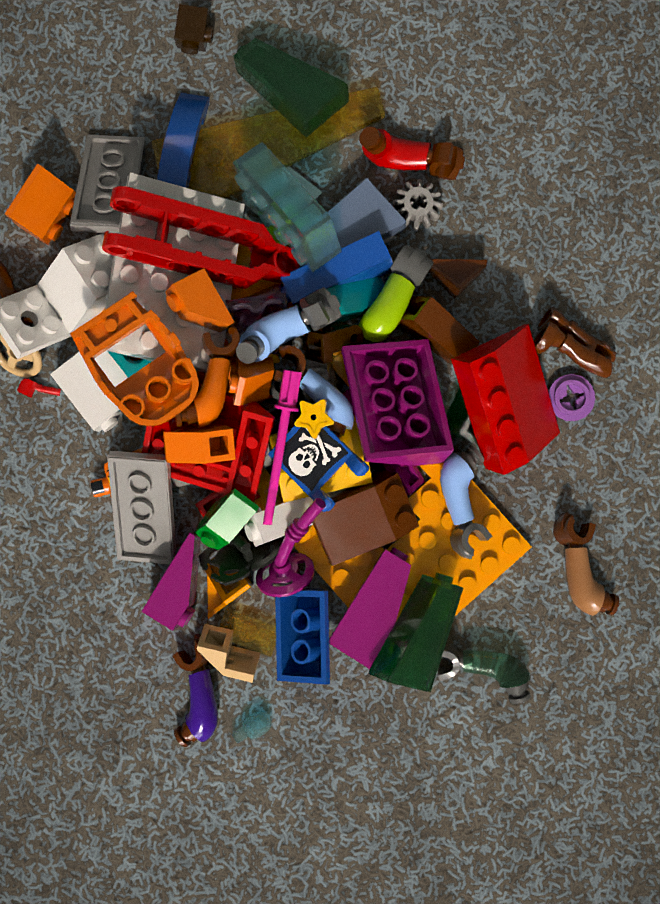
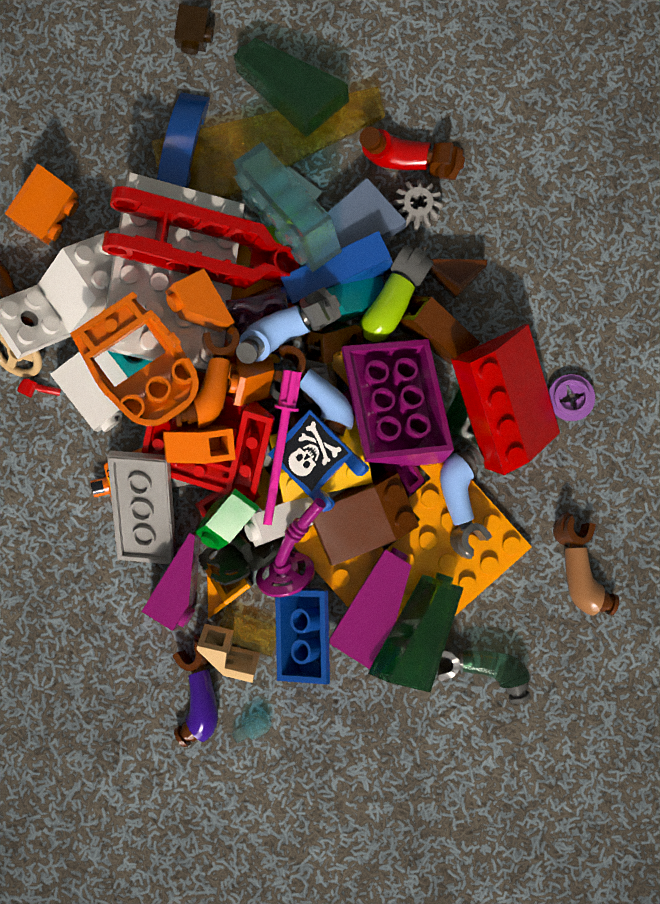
light grey tile [70,135,146,233] -> none
yellow plate [294,399,334,439] -> none
reddish brown piece [534,307,617,378] -> none

